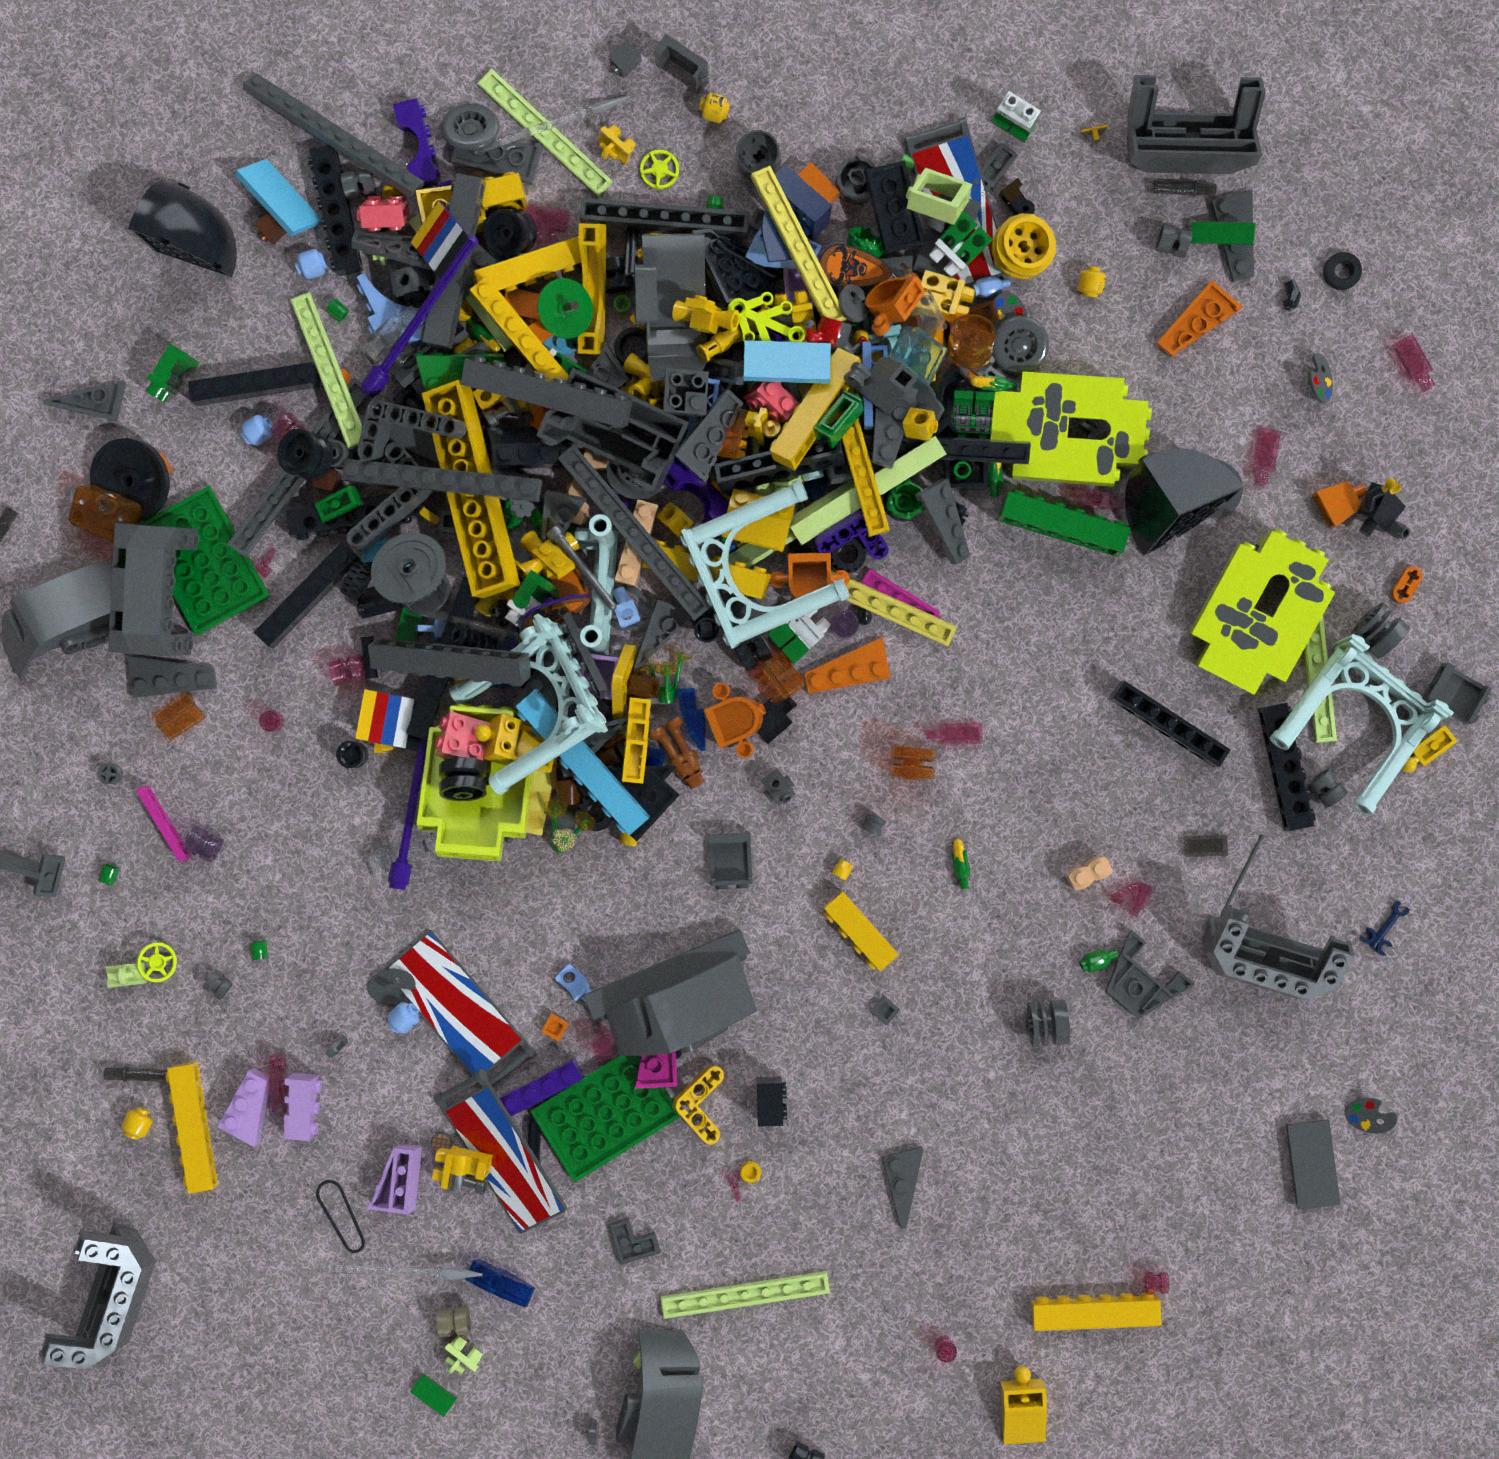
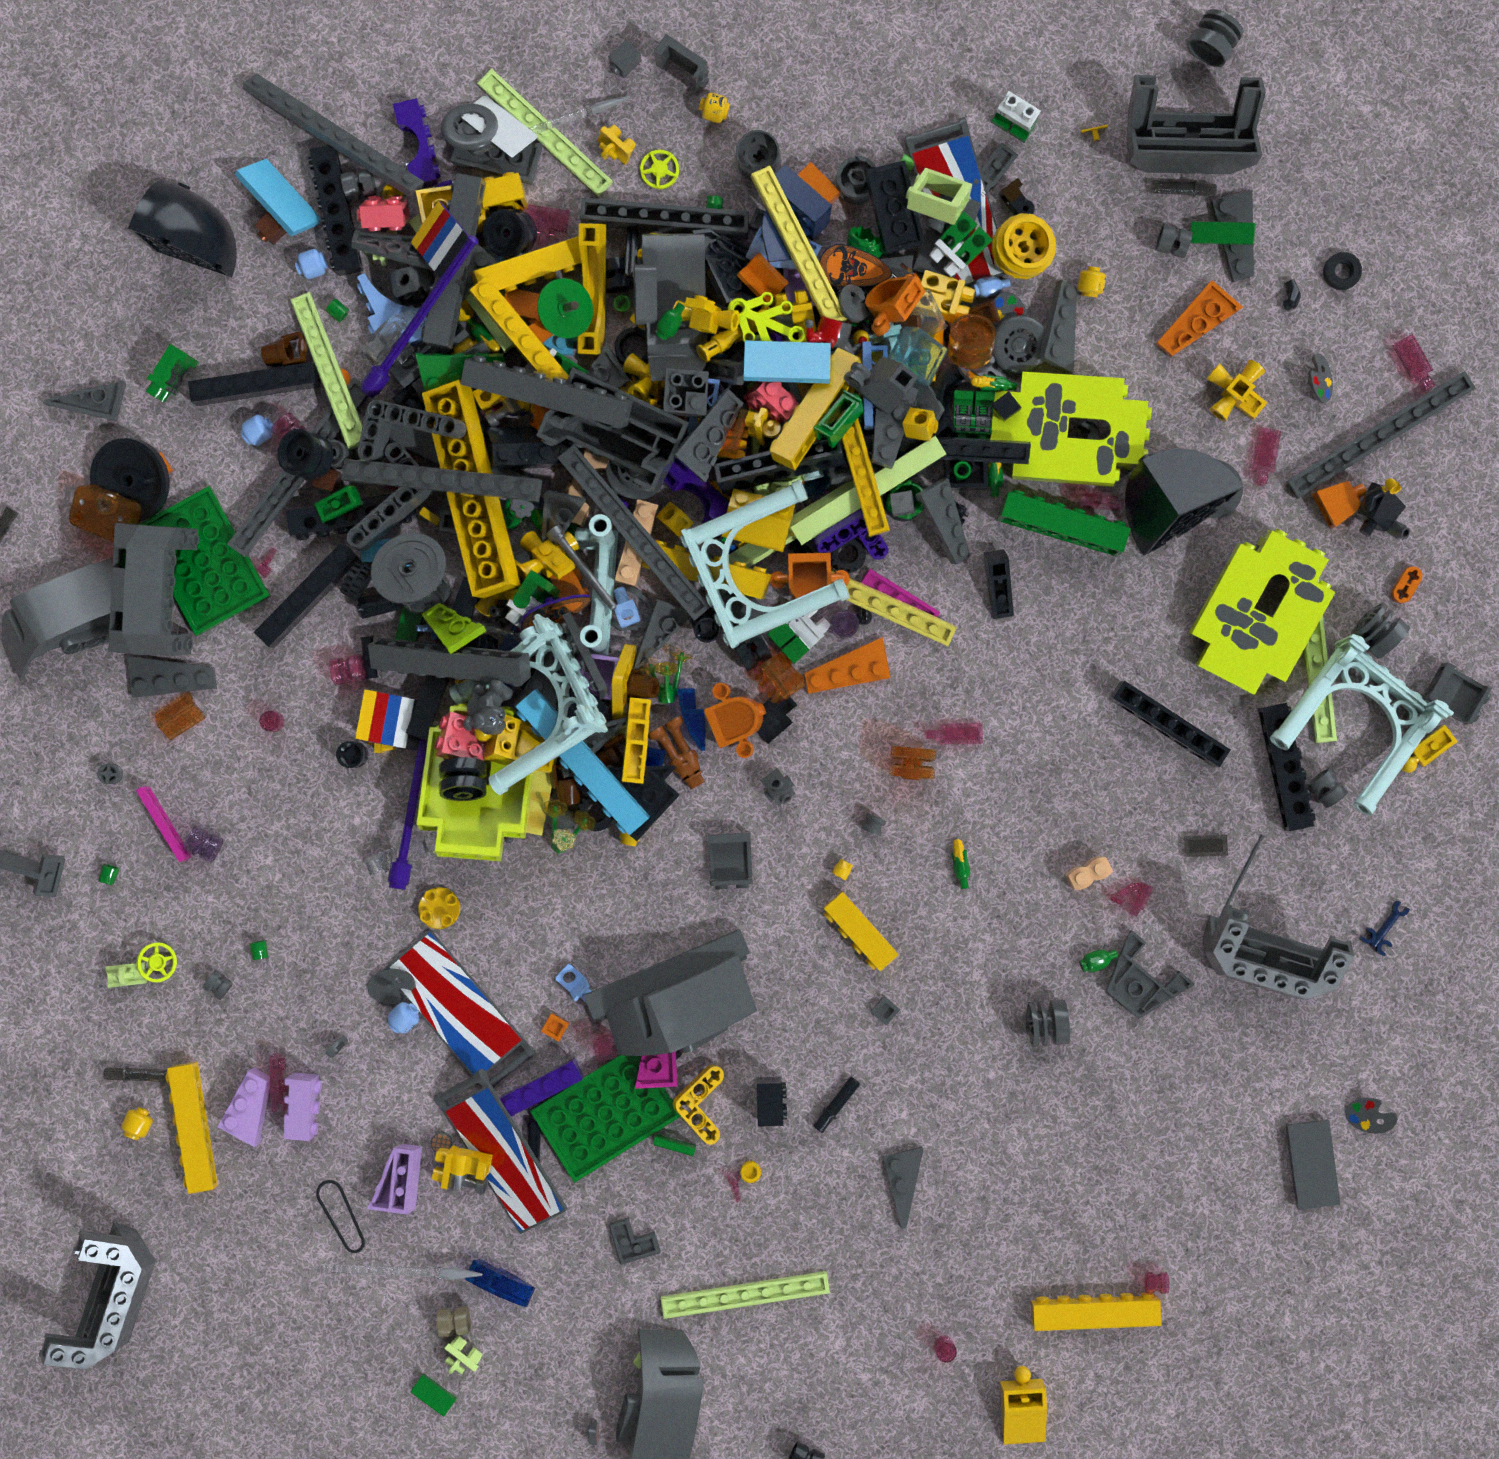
none -> reddish brown piece [261,332,307,367]
none -> yellow dish [418,887,460,929]
none -> lime wing [421,603,486,654]
none -> white sticker [461,96,538,158]
none -> dark grey animal [463,679,513,735]
none -> green tile [653,1134,696,1156]
none -> green plant [656,302,685,341]
none -> orange panel [737,252,789,302]
none -> black axle [813,1077,860,1133]
none -> flat silver tile [890,491,915,516]
none -> black slope [983,549,1014,619]
none -> black tile [991,392,1022,422]
none -> dark grey wing [1039,280,1077,374]
none -> dark grey wheel [1187,9,1244,67]
none -> yellow brick [1206,359,1268,422]
none -> dark grey plate [1286,371,1476,499]

